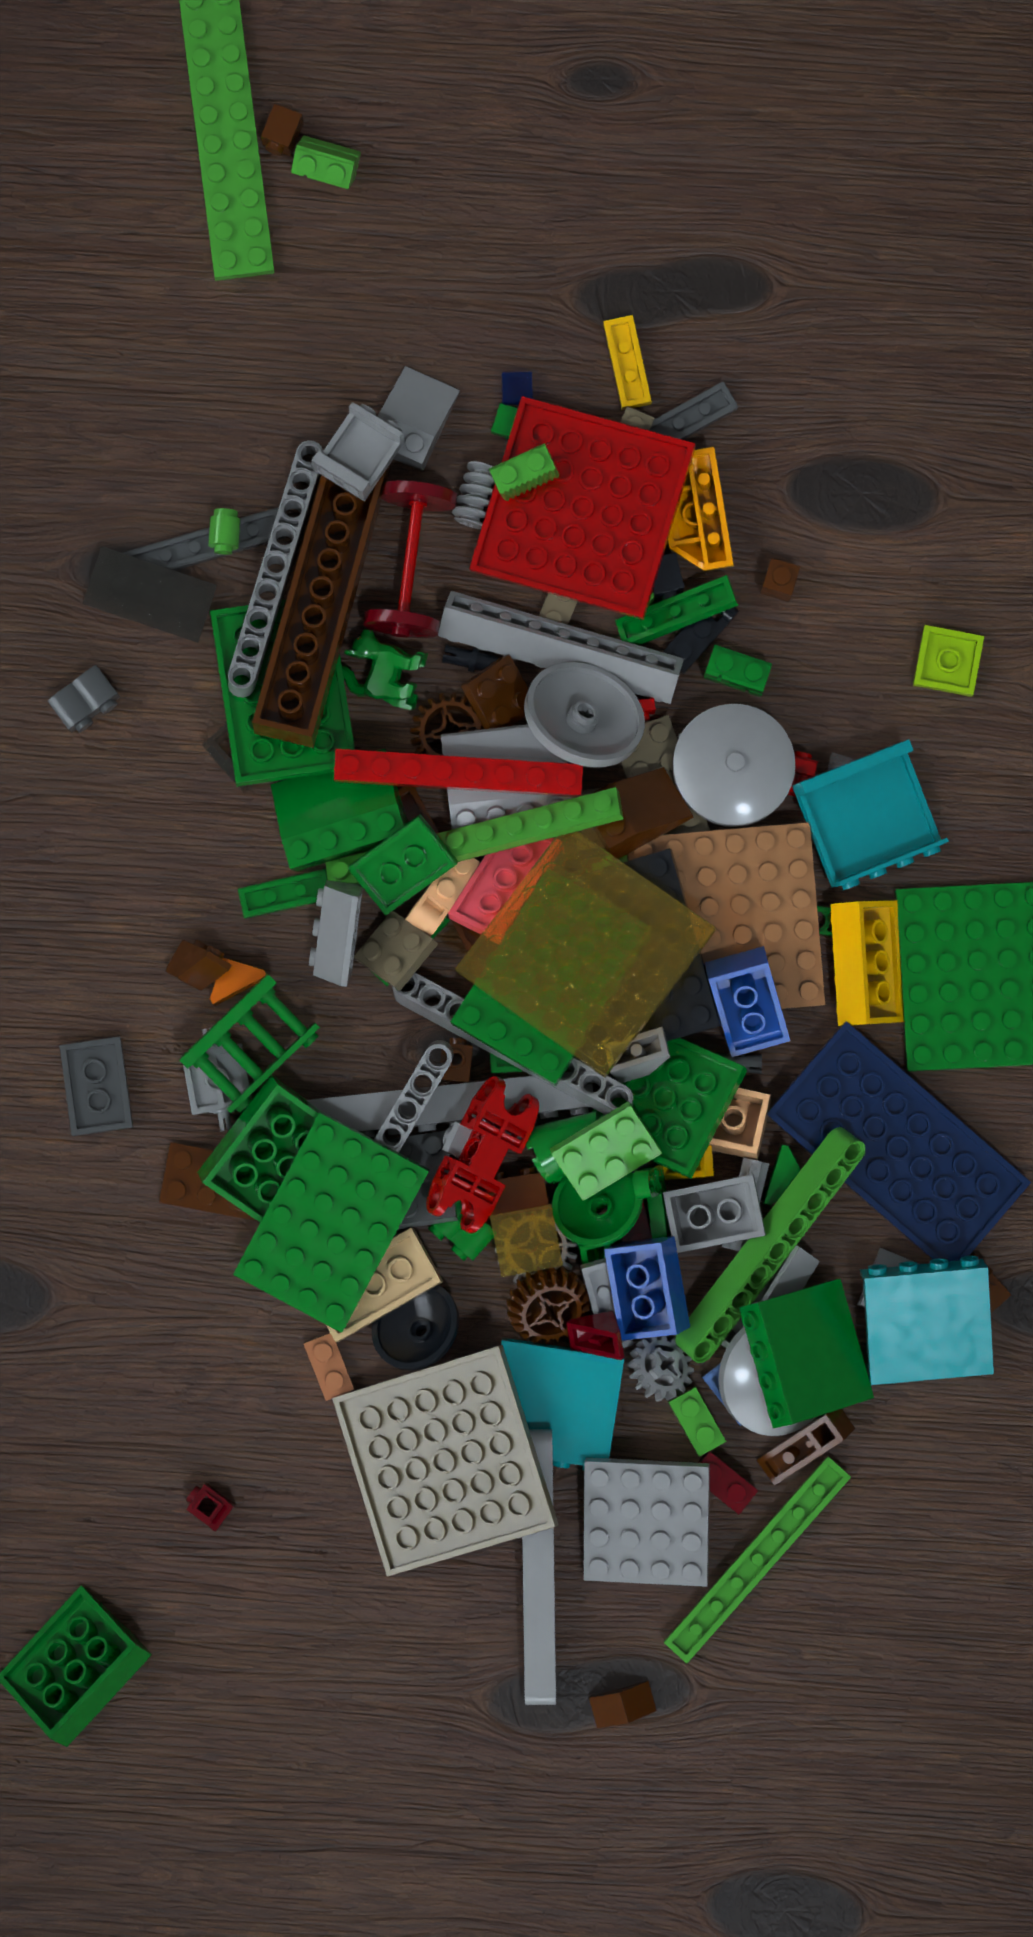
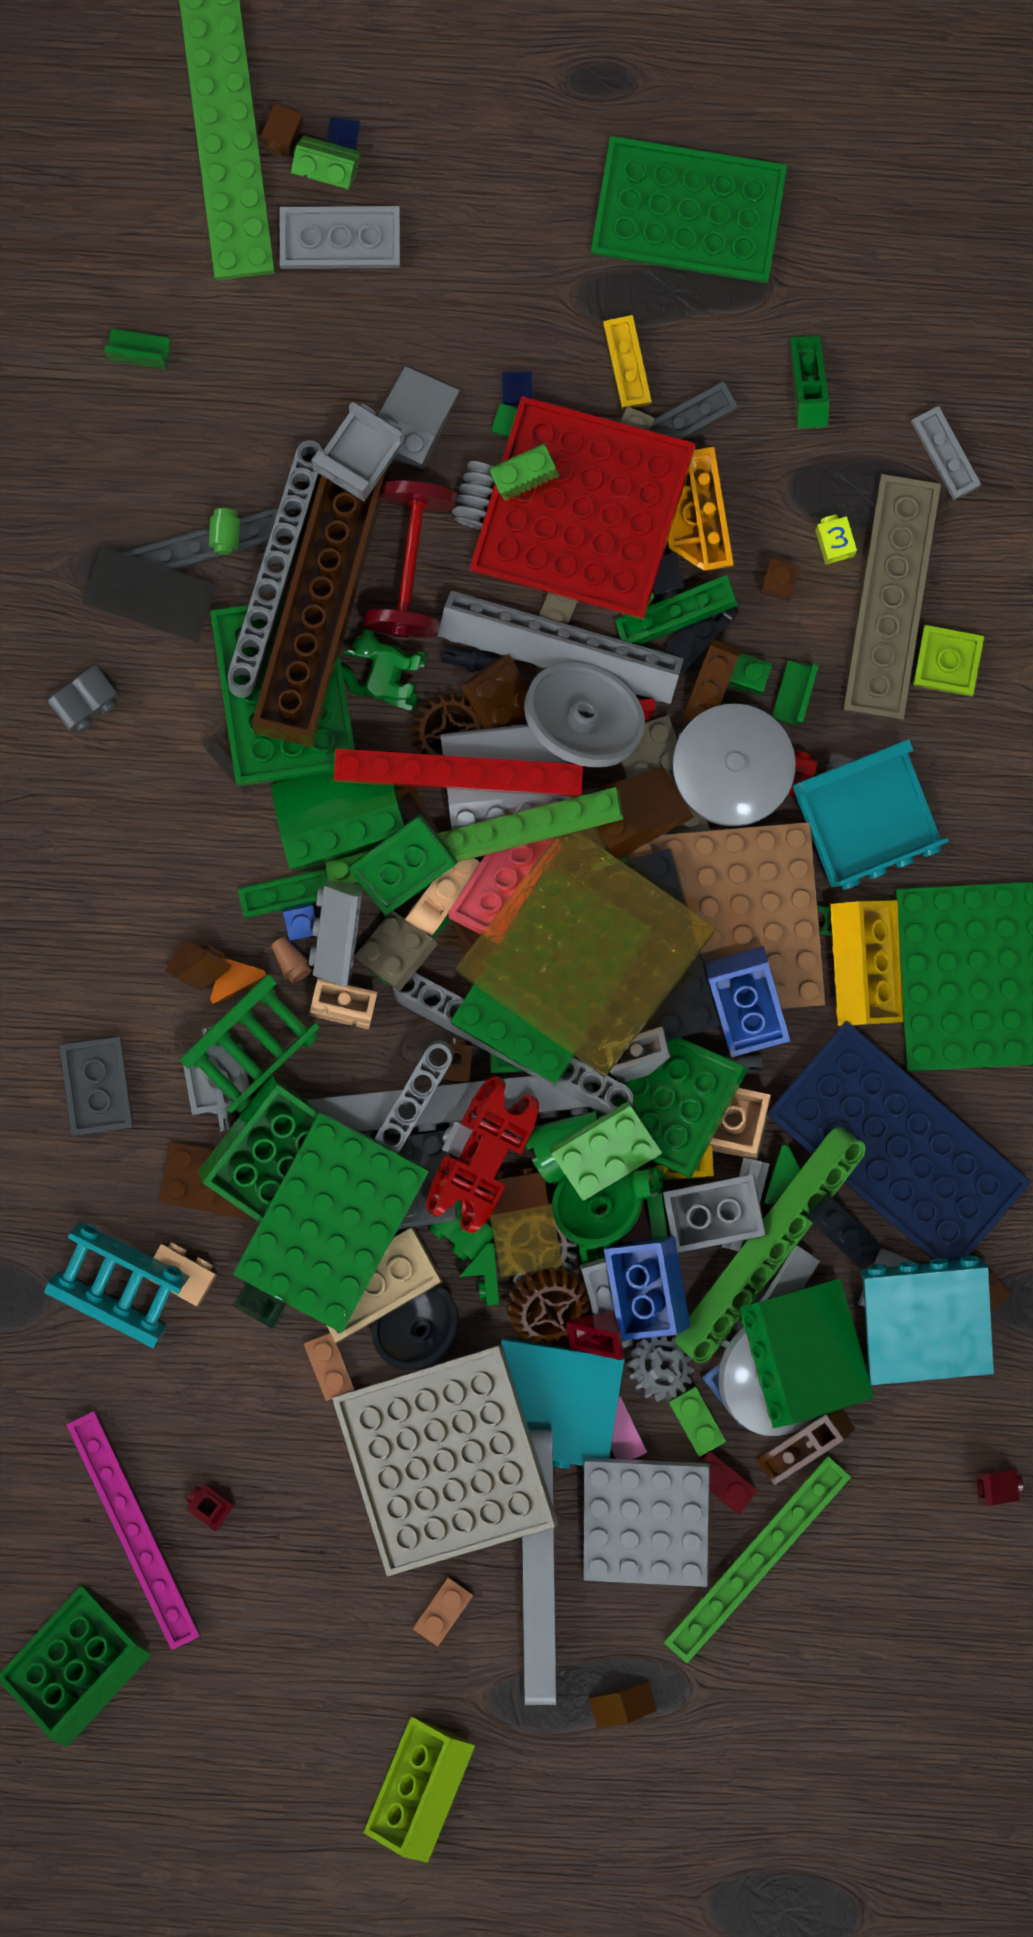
none -> teal fence [44,1221,189,1349]
none -> dark pink plate [66,1411,201,1650]
none -> green panel [104,328,171,370]
none -> light nougat brick [150,1242,217,1307]
none -> clear green slope [233,1282,288,1329]
none -> nougat cone [271,937,312,984]
none -> light grey plate [280,206,400,269]
none -> blue plate [283,903,316,941]
none -> light nougat brick [309,978,378,1030]
none -> clear blue plate [327,117,360,150]
none -> lime slope [363,1716,476,1863]
none -> nougat plate [413,1577,474,1647]
none -> green slope [460,1243,499,1306]
none -> green plate [591,136,787,284]
none -> bright pink tile [611,1396,647,1460]
none -> reddish brown plate [683,640,741,721]
none -> green panel [772,660,819,728]
none -> green slope [790,336,829,429]
none -> black plate [806,1194,882,1270]
none -> neon yellow brick [815,515,857,565]
none -> dark tan plate [843,474,941,721]
none -> light grey plate [911,406,981,501]
none -> dark red slope [975,1468,1024,1506]

